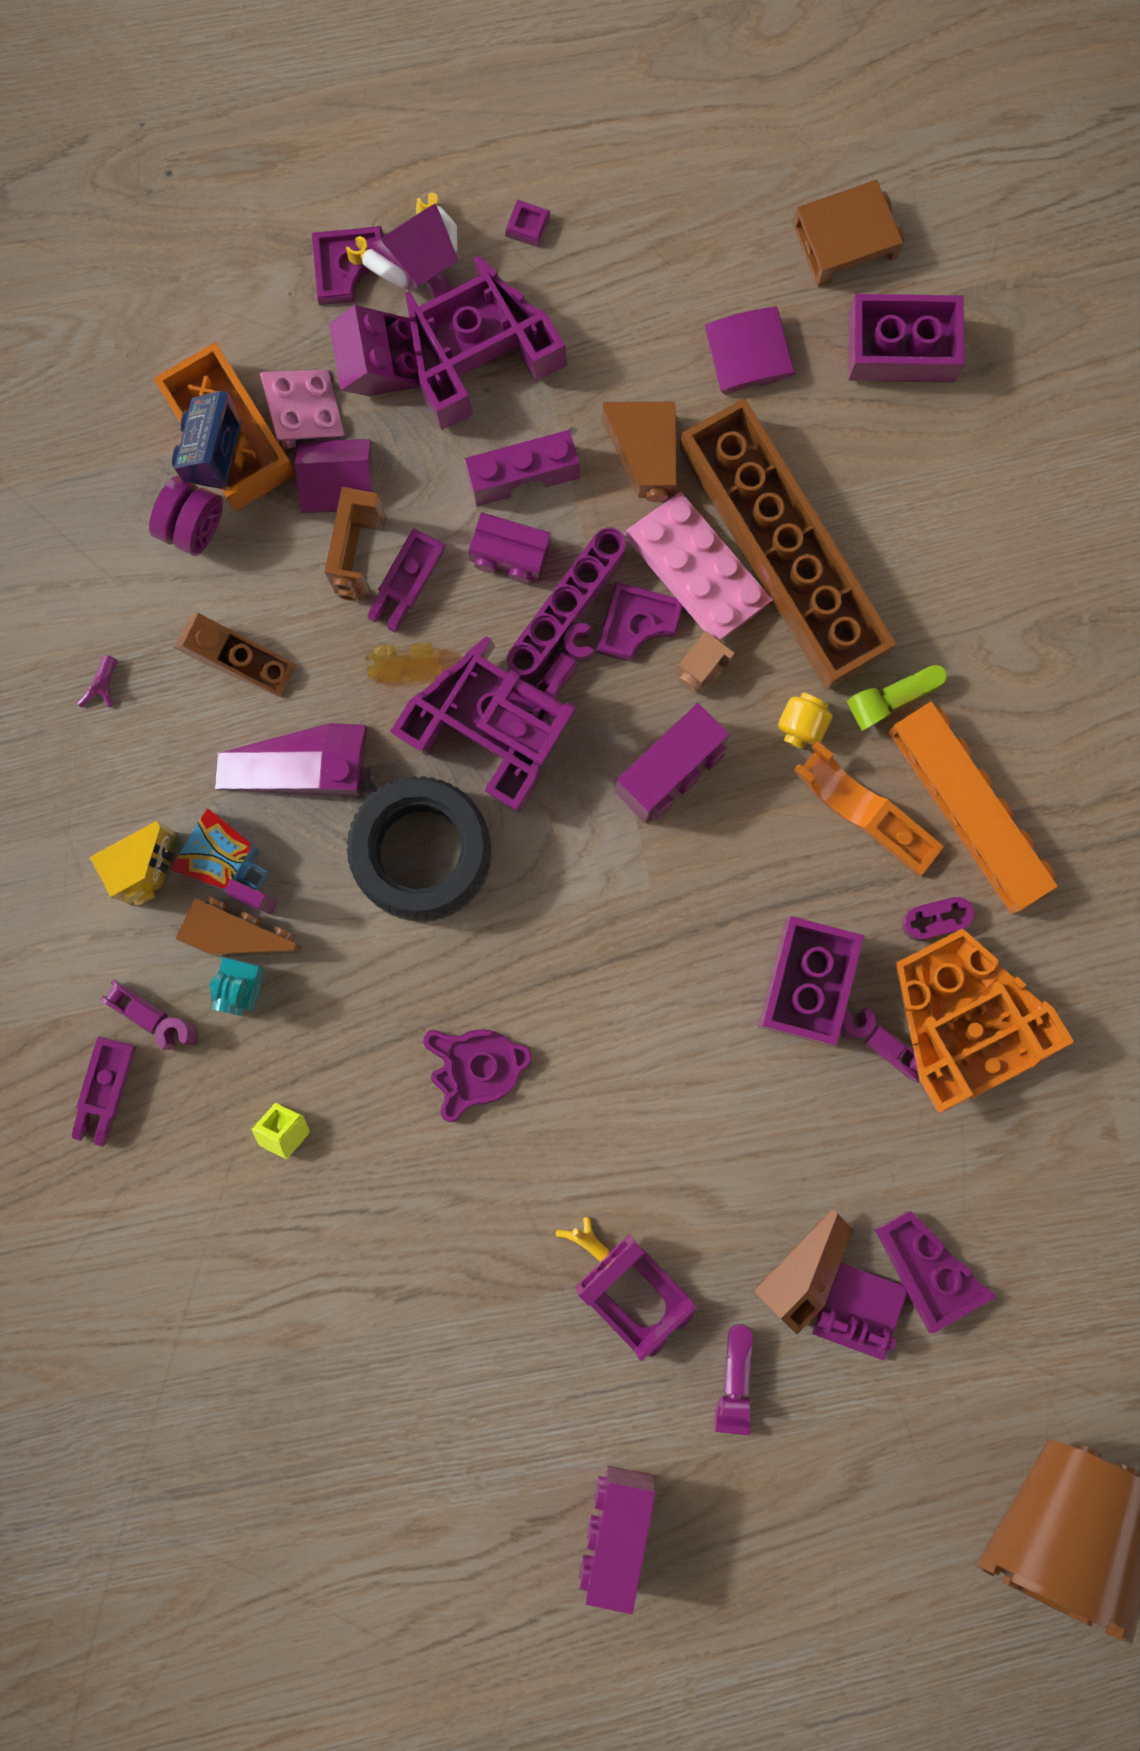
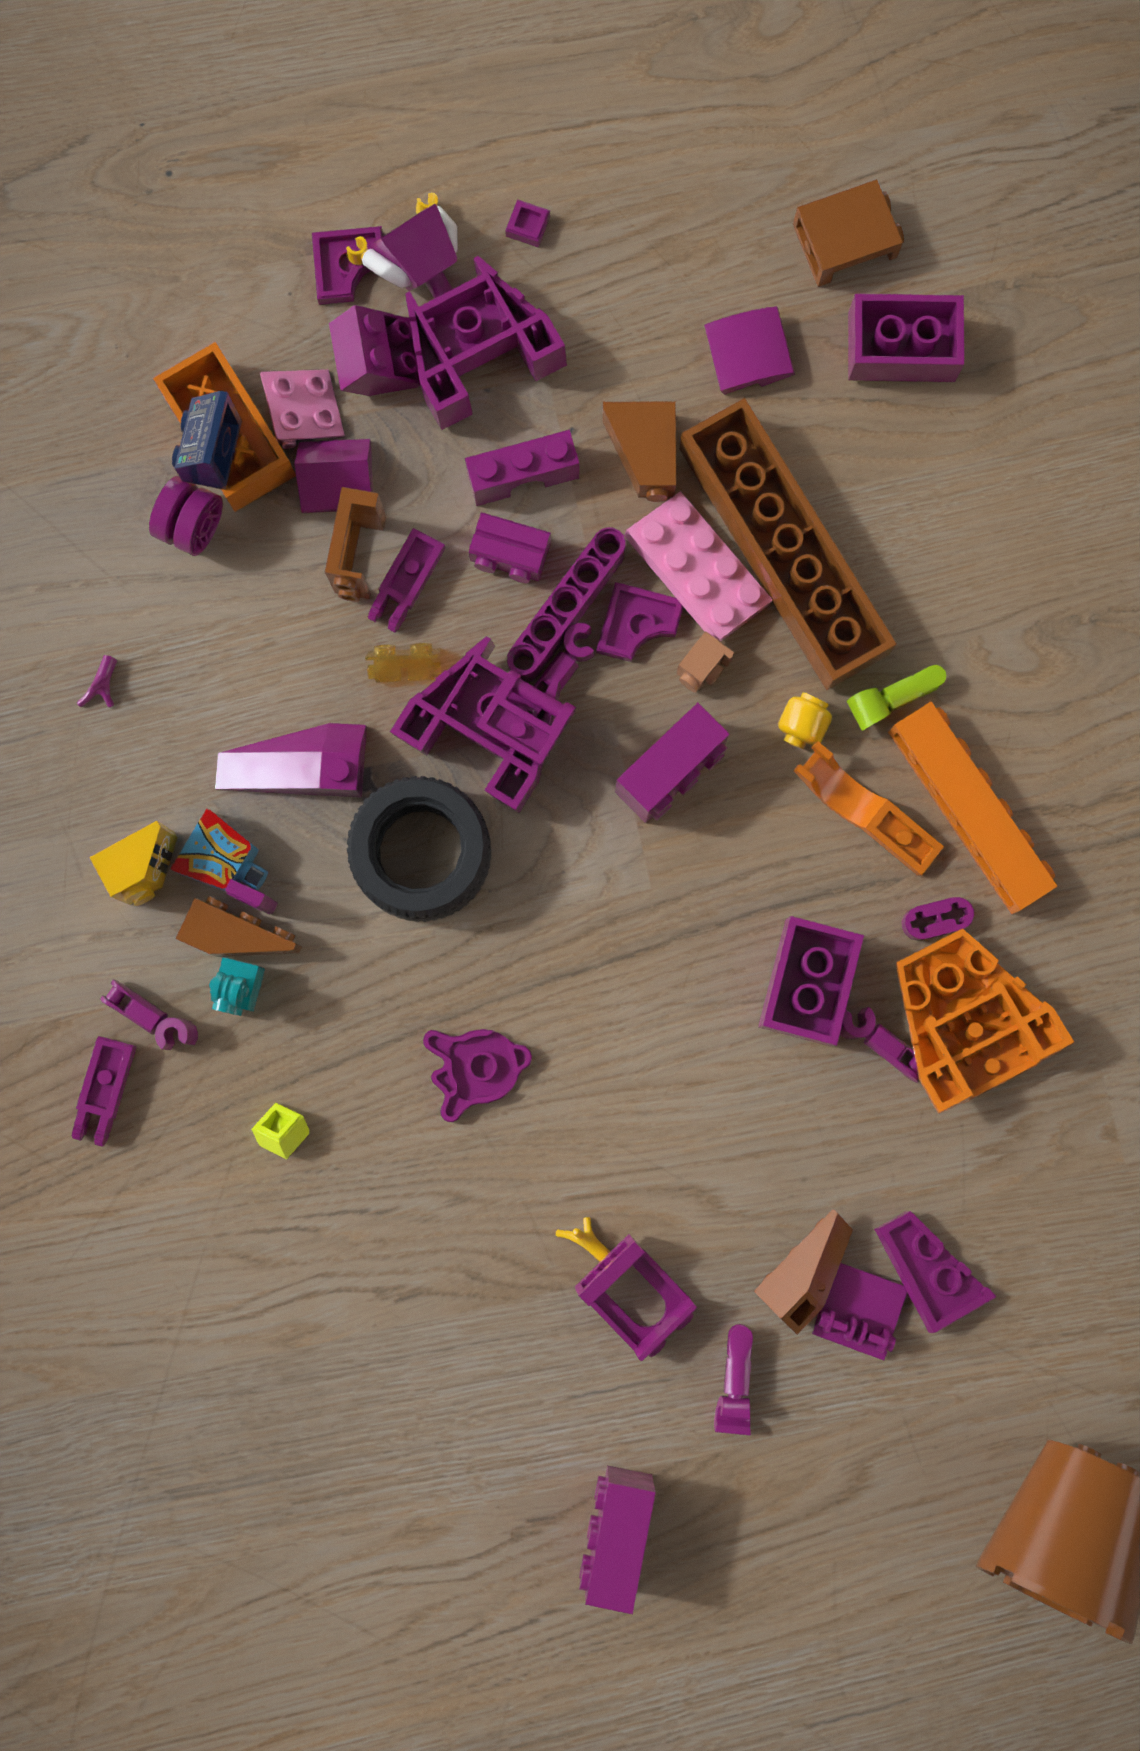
dark orange slope [173,613,296,697] -> none

